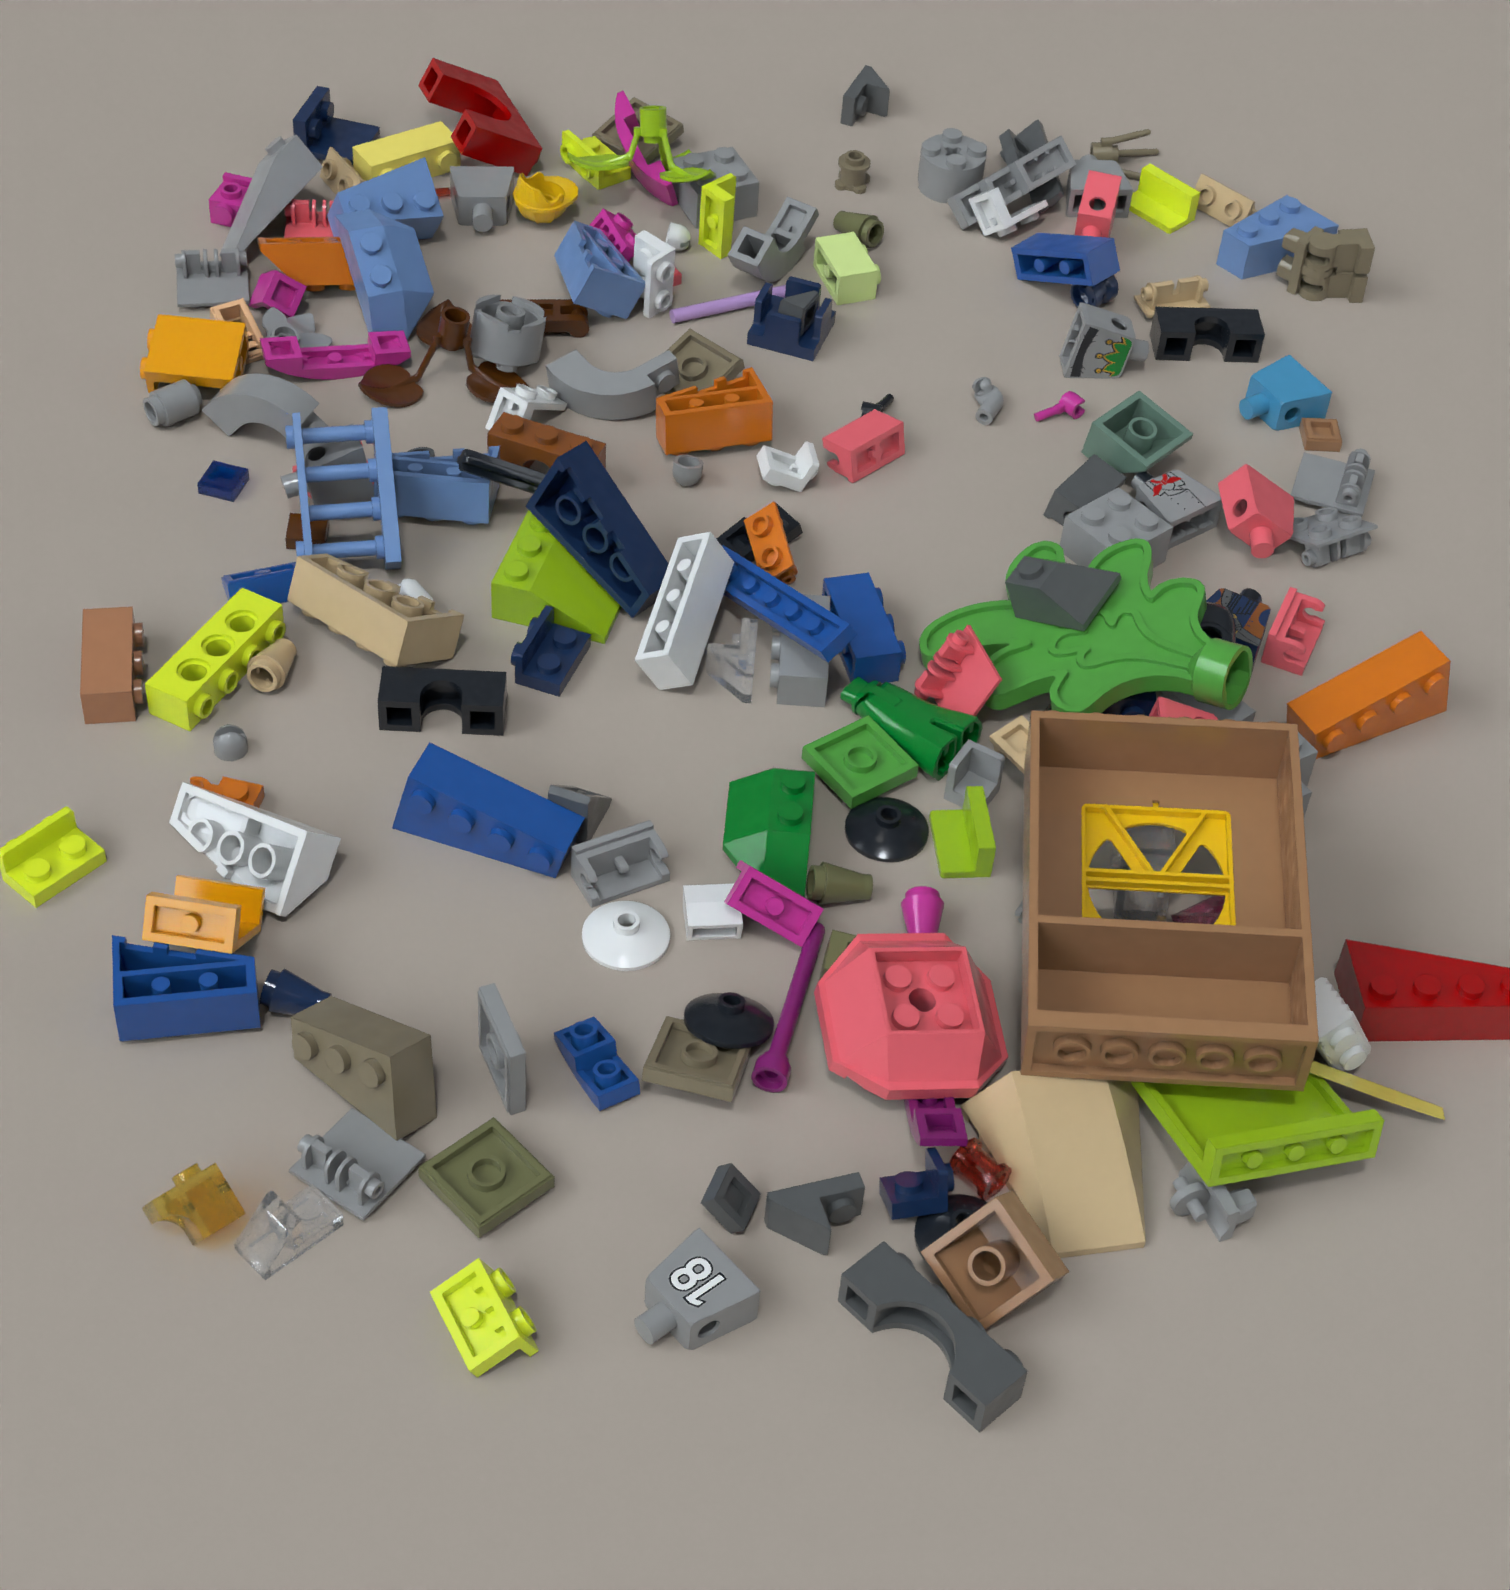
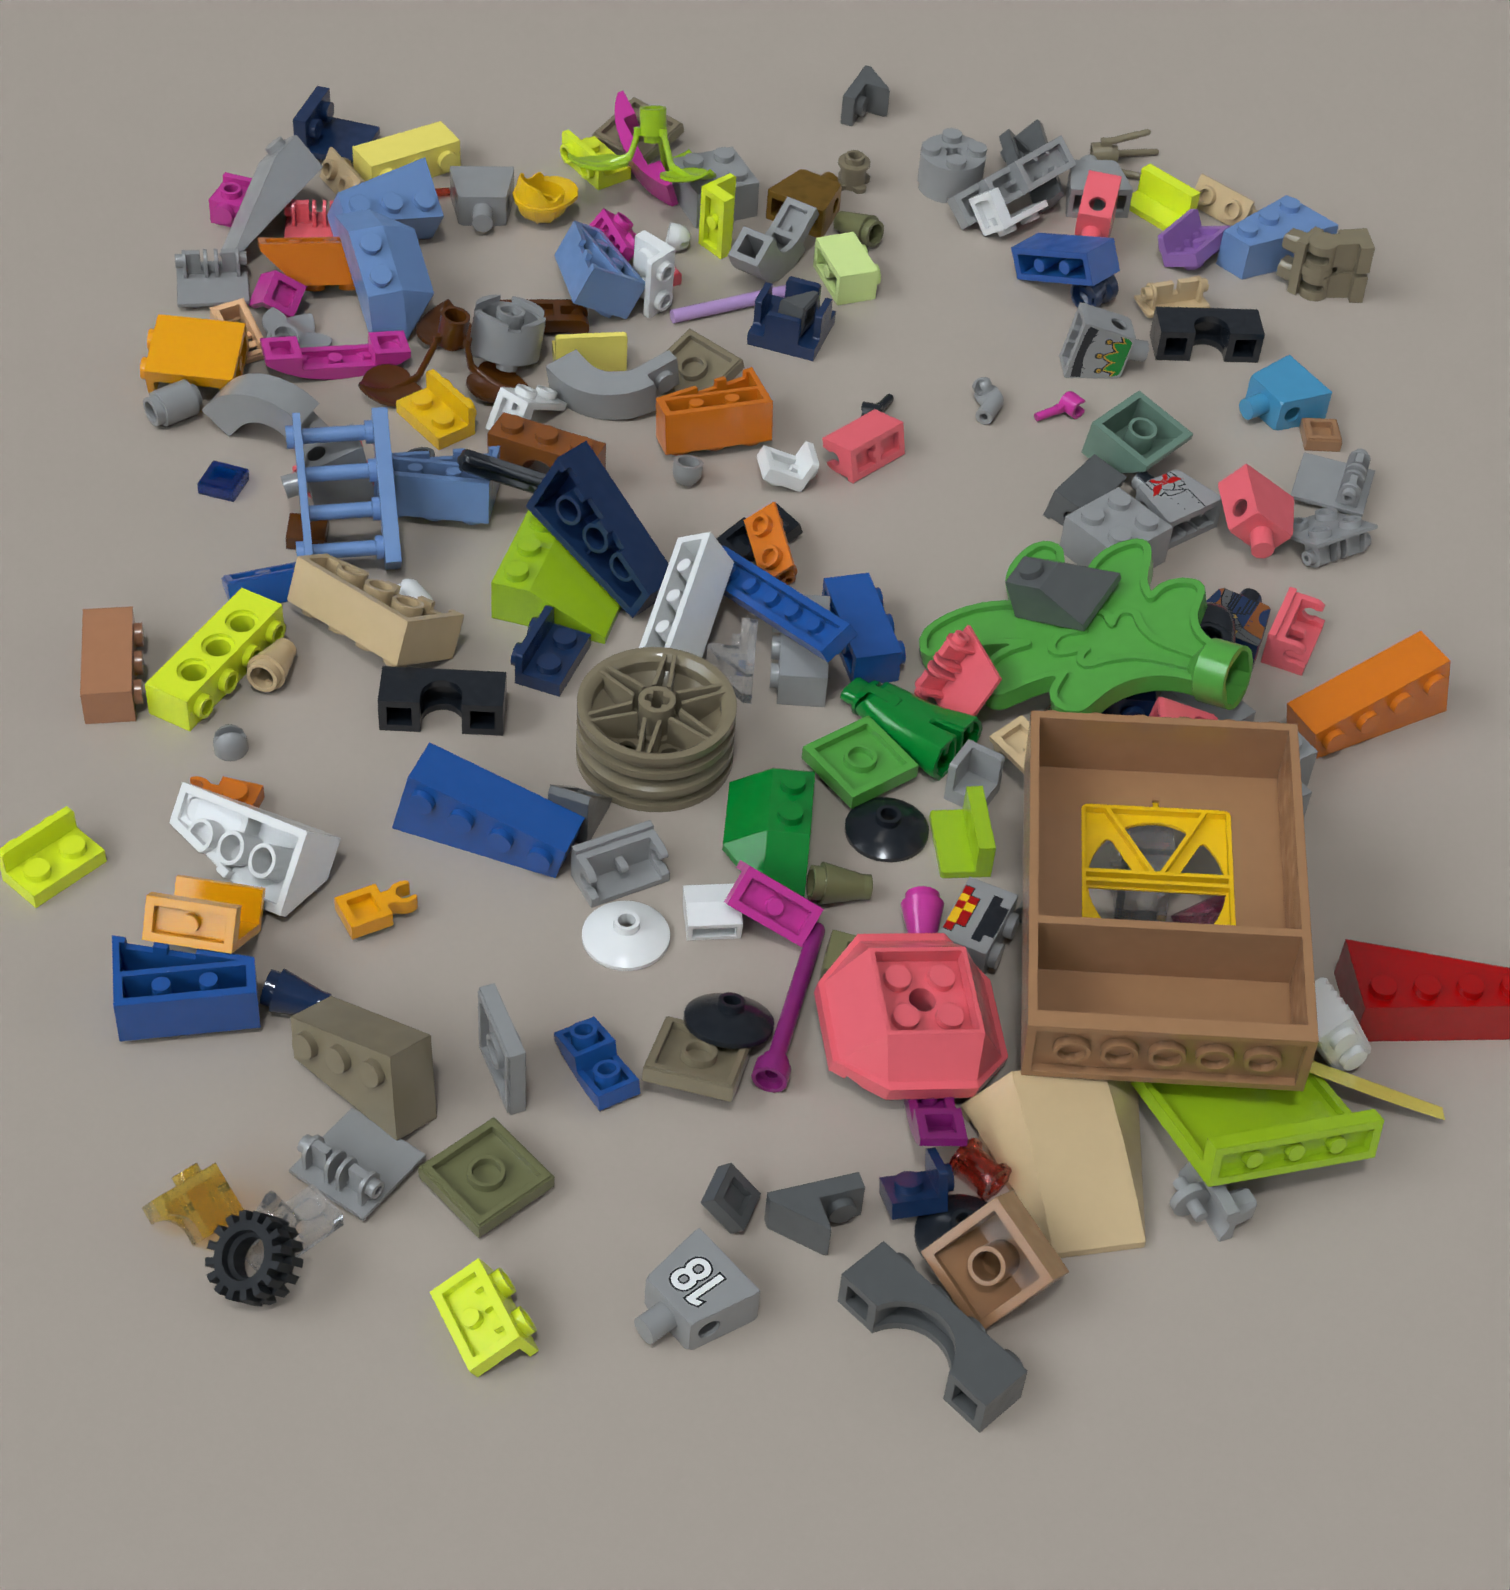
red arch [418,58,543,176] -> none
none -> black tyre [205,1210,304,1306]
none -> light orange plate [334,880,418,940]
none -> yellow bracket [396,369,477,450]
none -> light yellow panel [552,332,628,371]
none -> dark tan wheel [576,647,737,812]
none -> pearl gold torso [766,169,842,238]
none -> brick [938,877,1021,974]
none -> medium lavender bracket [1158,209,1230,270]

